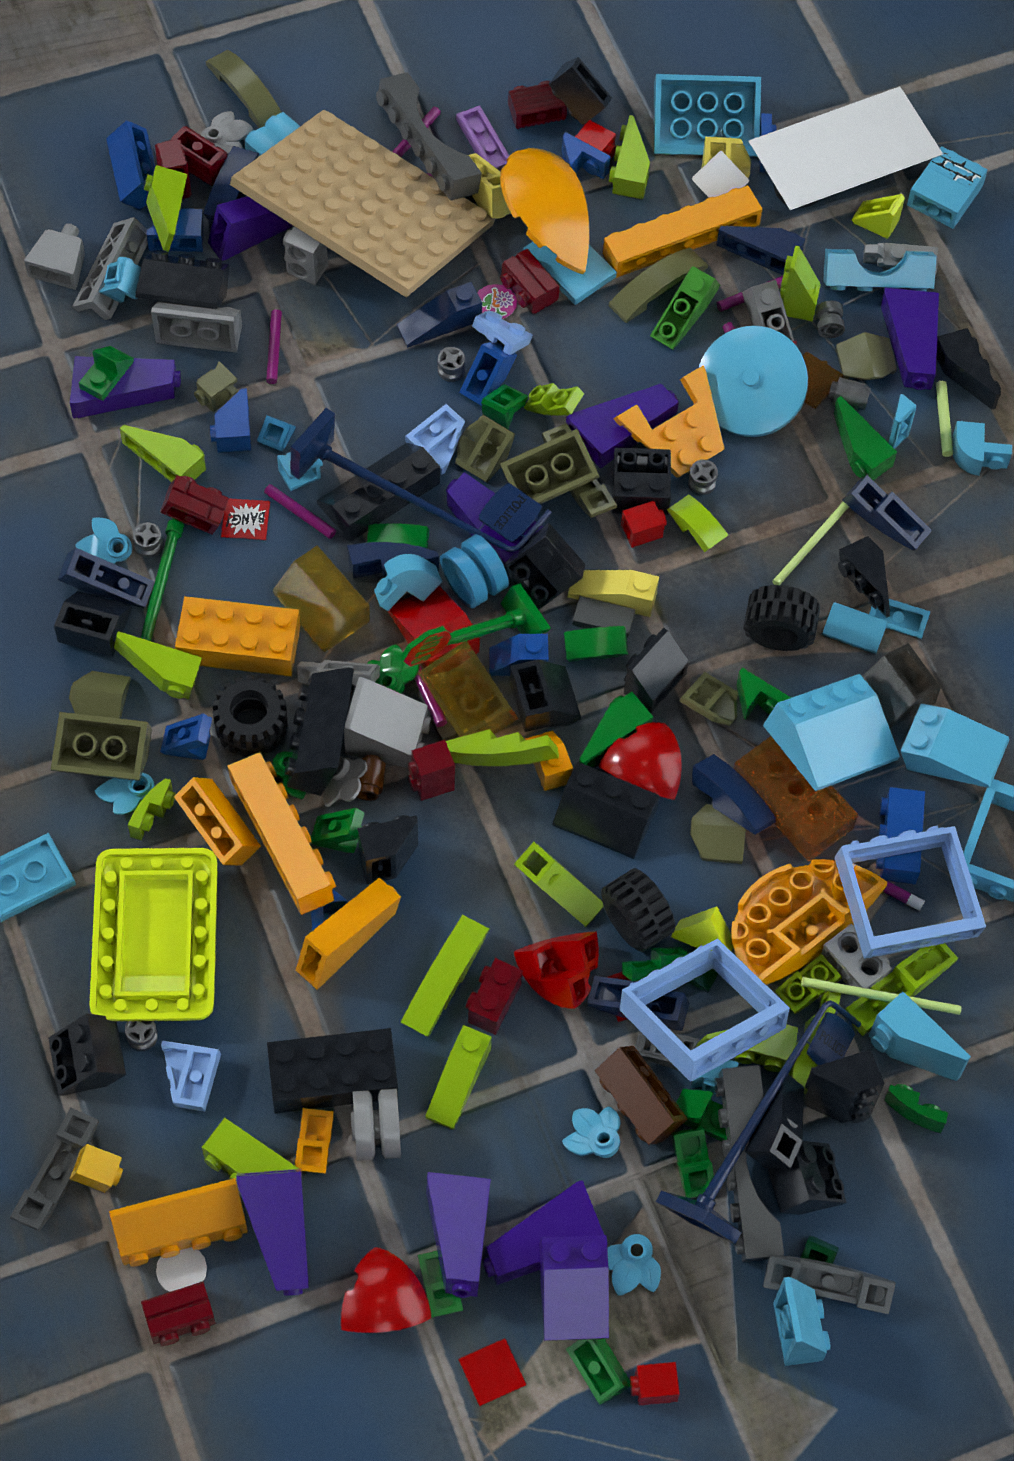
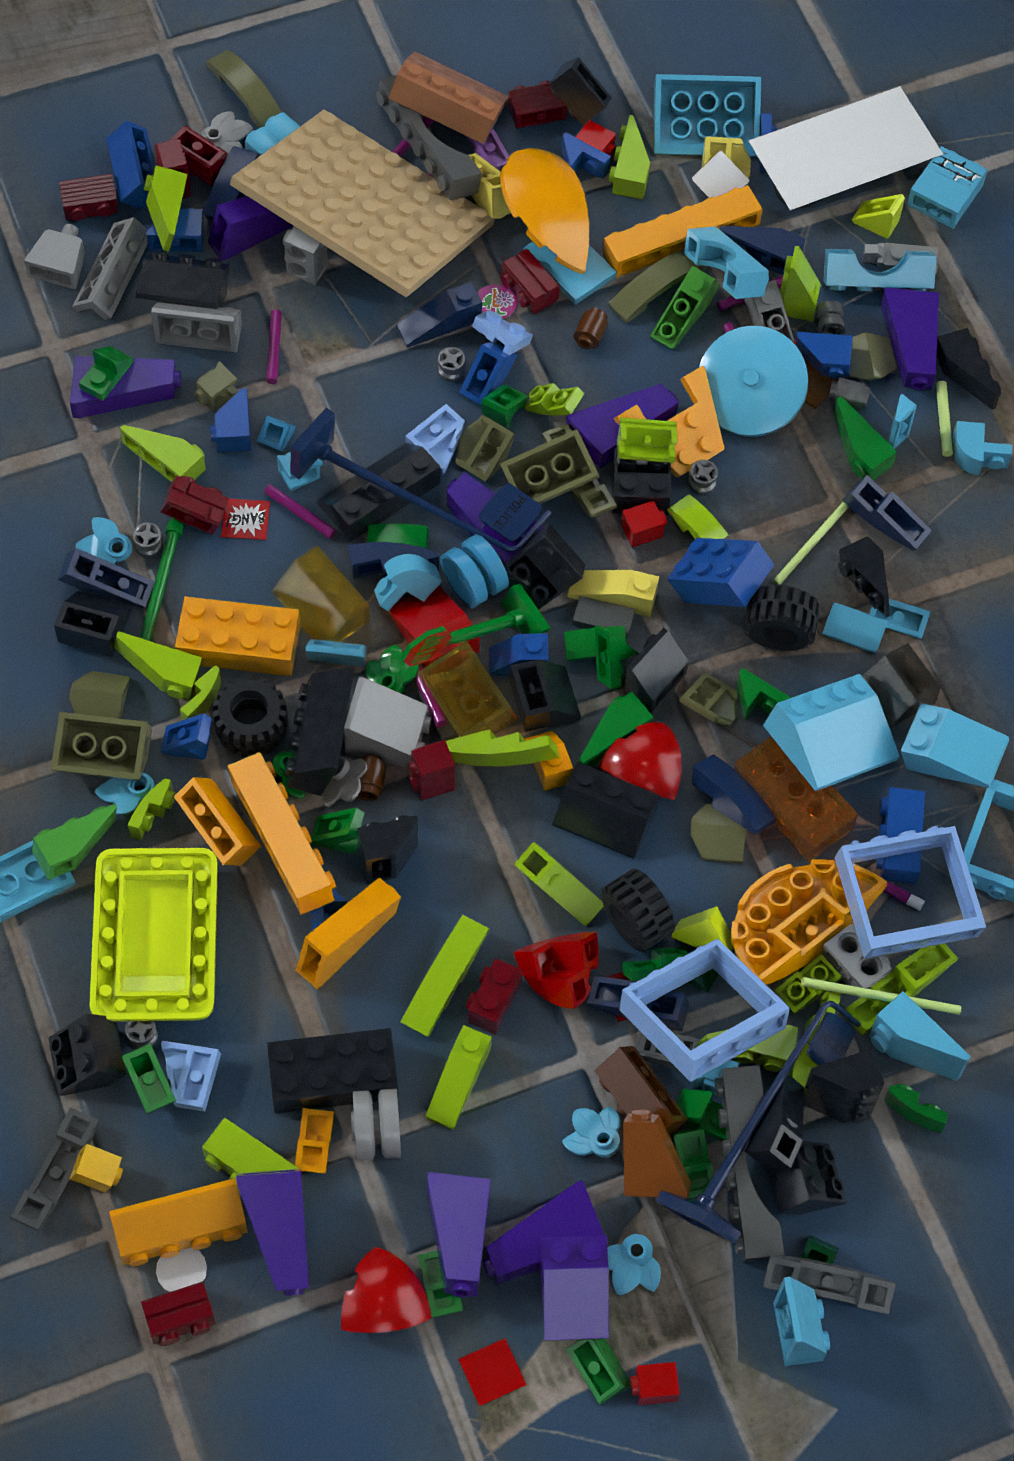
medium azure window [100,257,141,303] -> none
light grey hinge [297,660,380,687] -> none
none -> bright green slope [32,804,117,881]
none -> dark red brick [59,173,119,221]
none -> green slope [122,1043,176,1115]
none -> lime slope [180,665,221,720]
none -> medium azure slope [306,639,367,667]
none -> nougat slope [388,51,508,144]
none -> reddish brown brick [573,308,608,350]
none -> green slope [595,625,639,689]
none -> lime hinge [617,417,677,463]
none -> dark orange slope [623,1109,692,1198]
none -> blue brick [667,538,774,607]
none -> medium azure arch [684,226,769,299]
none -> blue slope [797,332,853,379]

